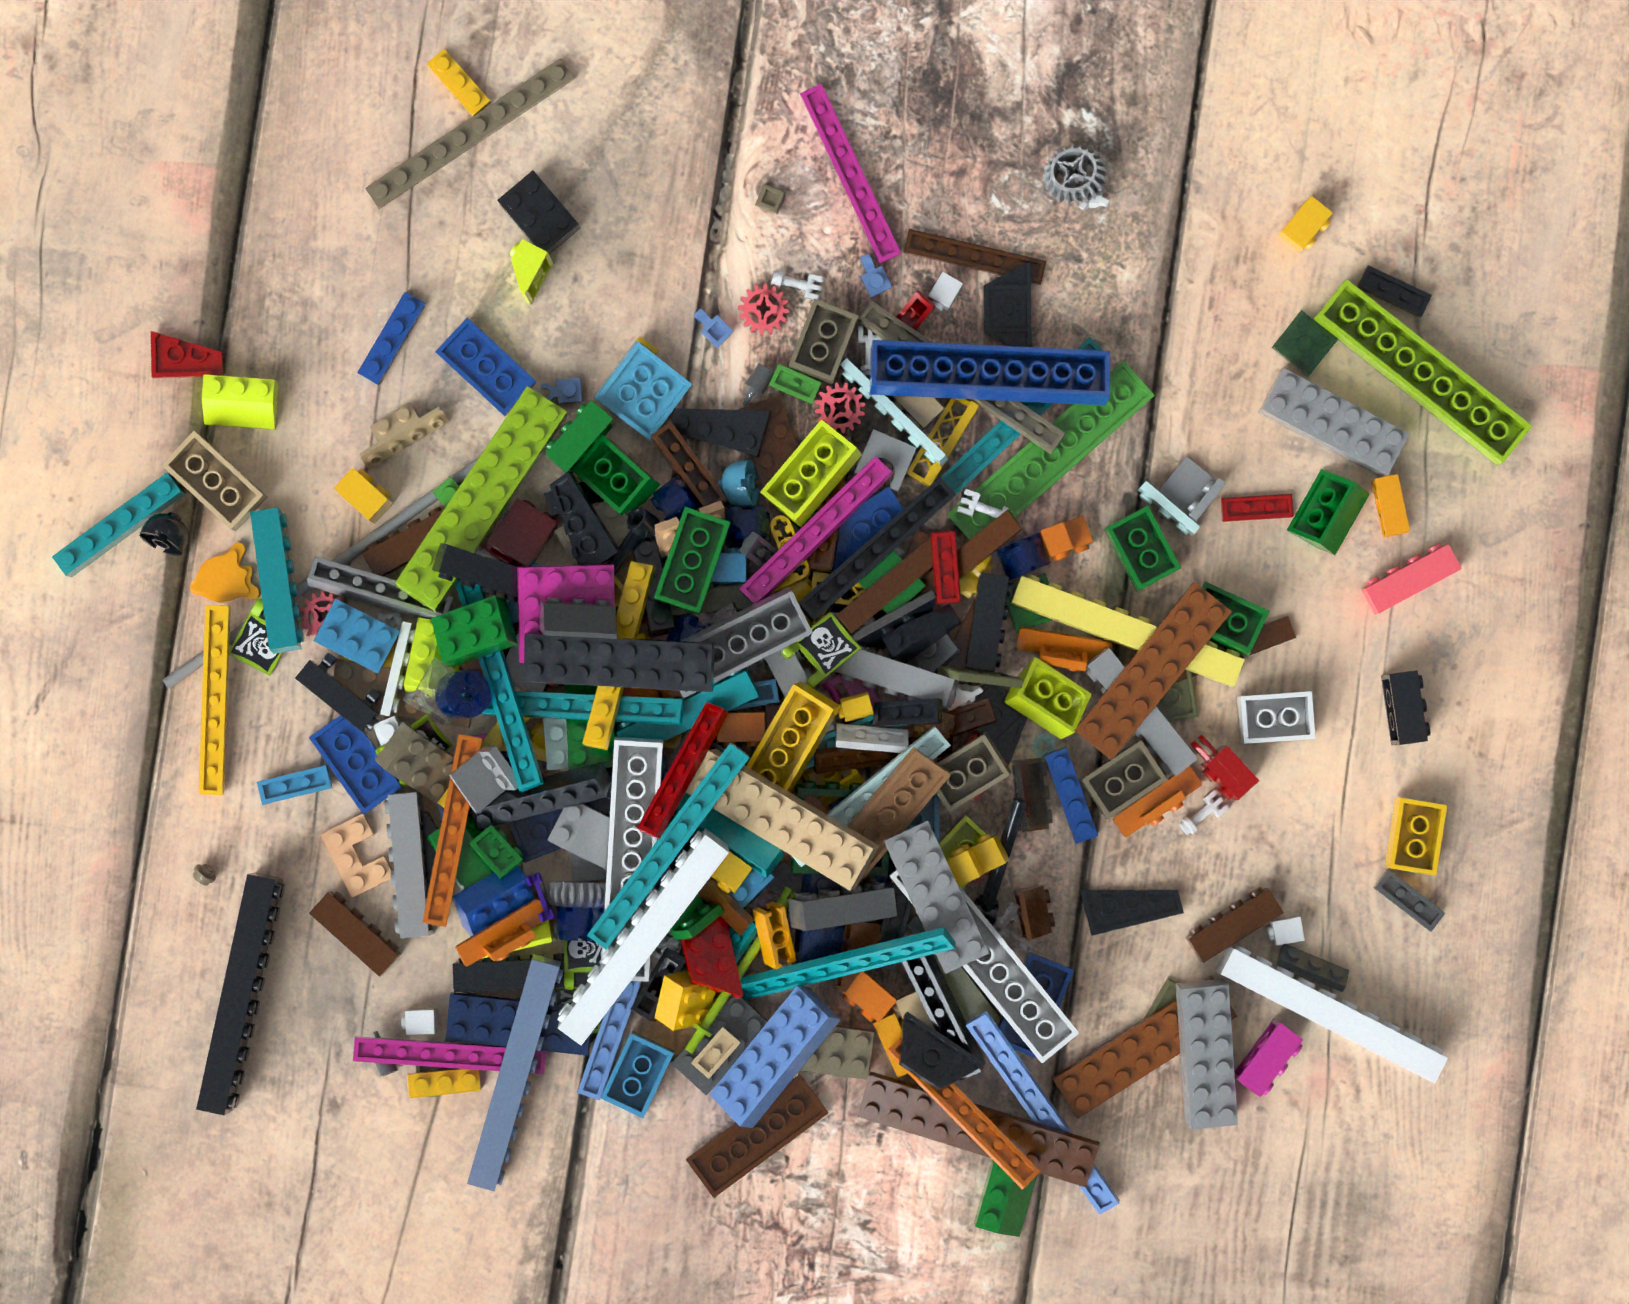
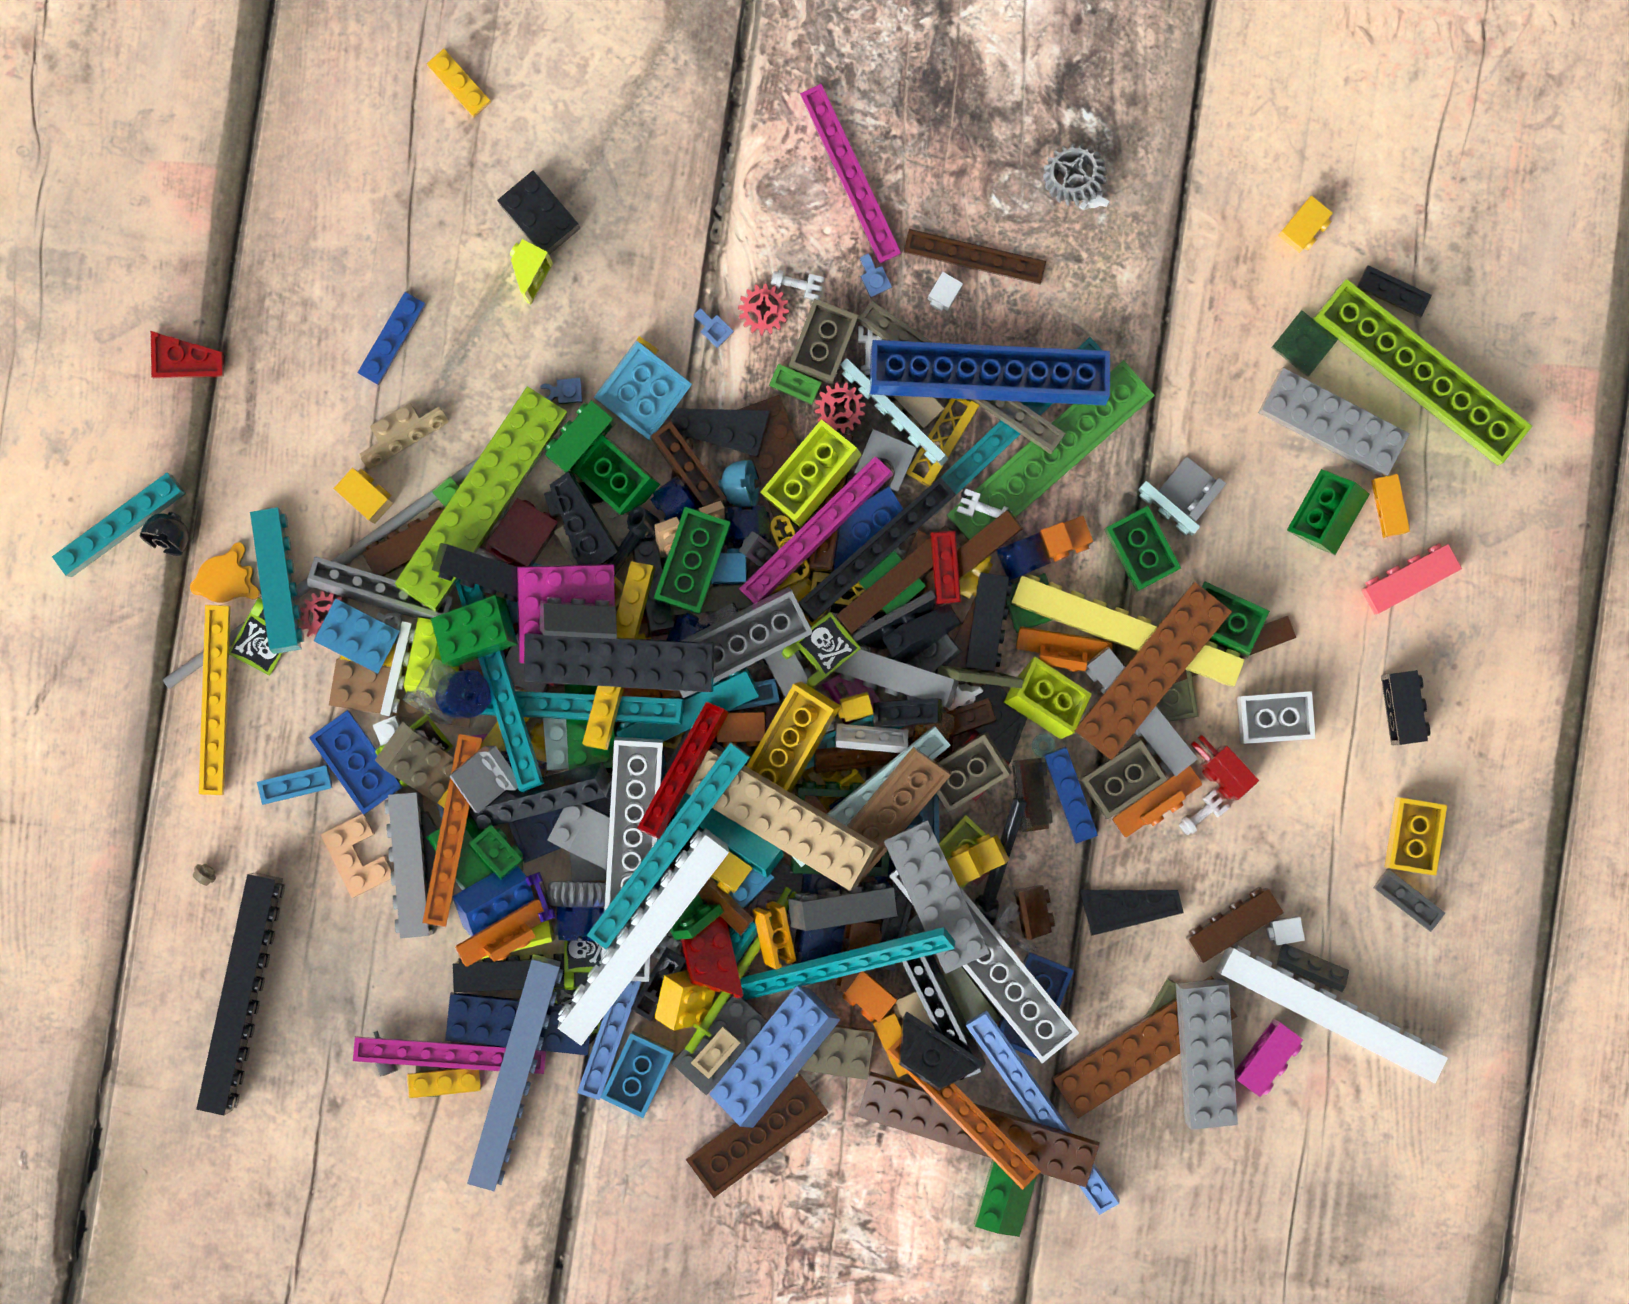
tan brick [162,431,268,532] -> none
neon yellow slope [202,375,279,430] -> none
black brick [295,653,382,732] -> none
reddish brown brick [309,891,401,977] -> none
dark tan plate [365,58,574,209] -> none
white brick [401,1008,437,1035] -> none
blue plate [435,318,537,416] -> none
dark grey piece [742,363,774,406] -> none
dark tan tile [755,183,786,215] -> none
red slope [896,290,935,331] -> none
black wing [983,262,1032,347] -> none
red tile [1221,494,1294,522] -> none

